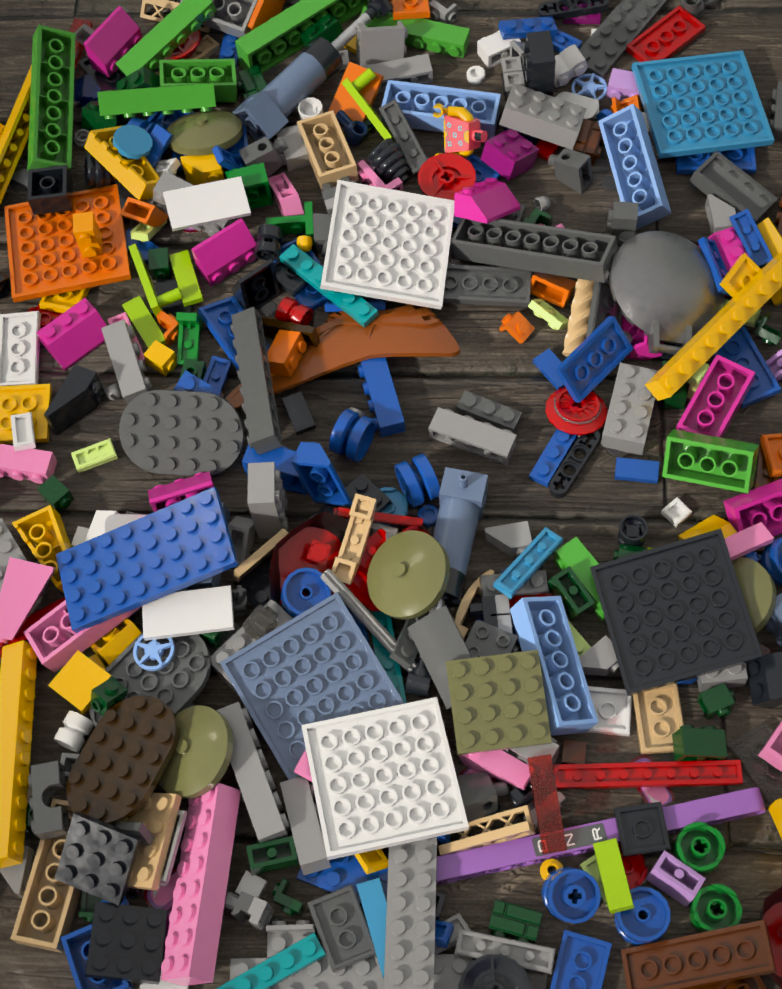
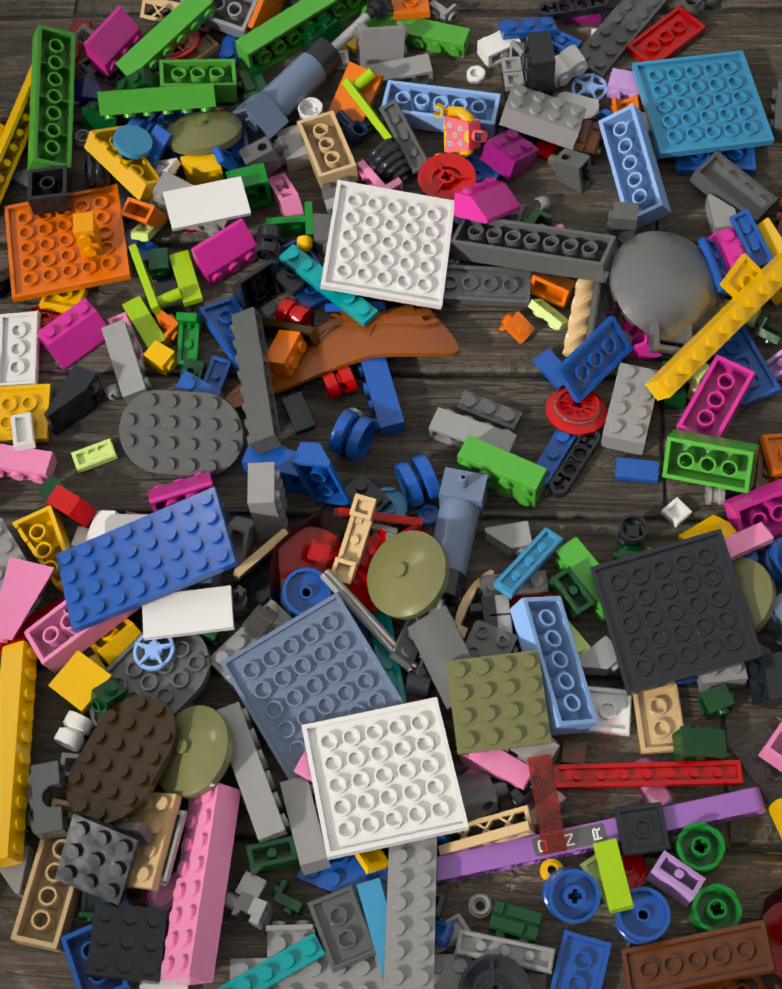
none -> red slope [45,484,98,527]
none -> red wheel [321,366,358,401]
none -> bright green brick [457,435,547,508]
none -> light grey plate [468,894,492,918]
none -> light grey wheel [705,485,725,505]

